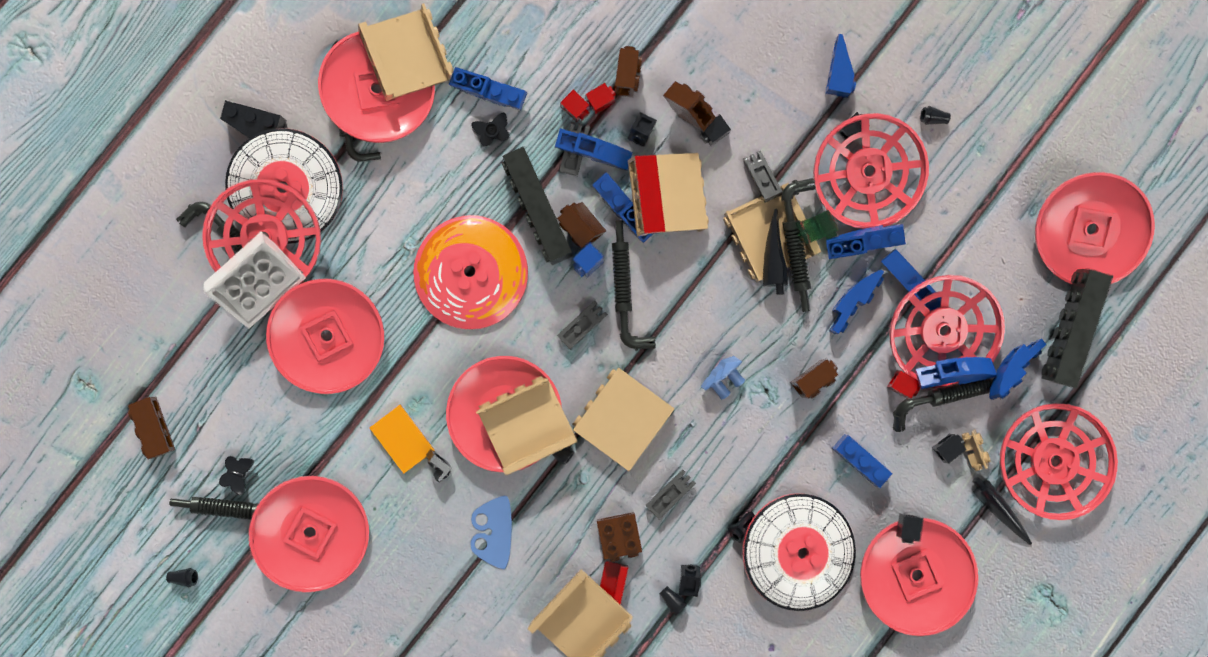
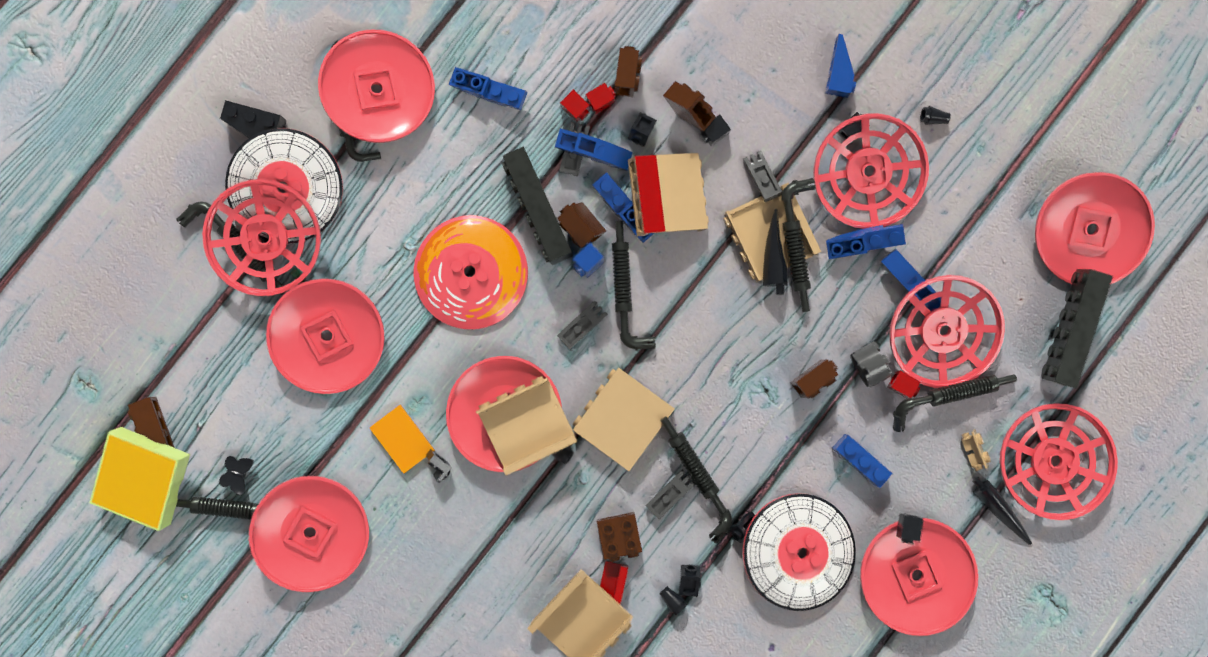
black cone [166,568,198,587] -> none
white slope [204,232,306,329] -> none
tan panel [358,3,454,101] -> none
black animal [471,112,510,146] -> none
medium blue piece [471,496,512,569] -> none
medium blue connector [701,356,745,400] -> none
clear green door [796,210,839,244] -> none
blue slope [829,270,884,335] -> none
blue slope [915,357,997,389] -> none
black brick [932,433,967,464] -> none
blue slope [989,338,1047,400] -> none
none -> yellow tile [89,427,190,531]
none -> pearl dark grey piece [660,416,732,543]
none -> dark grey brick [850,341,893,388]

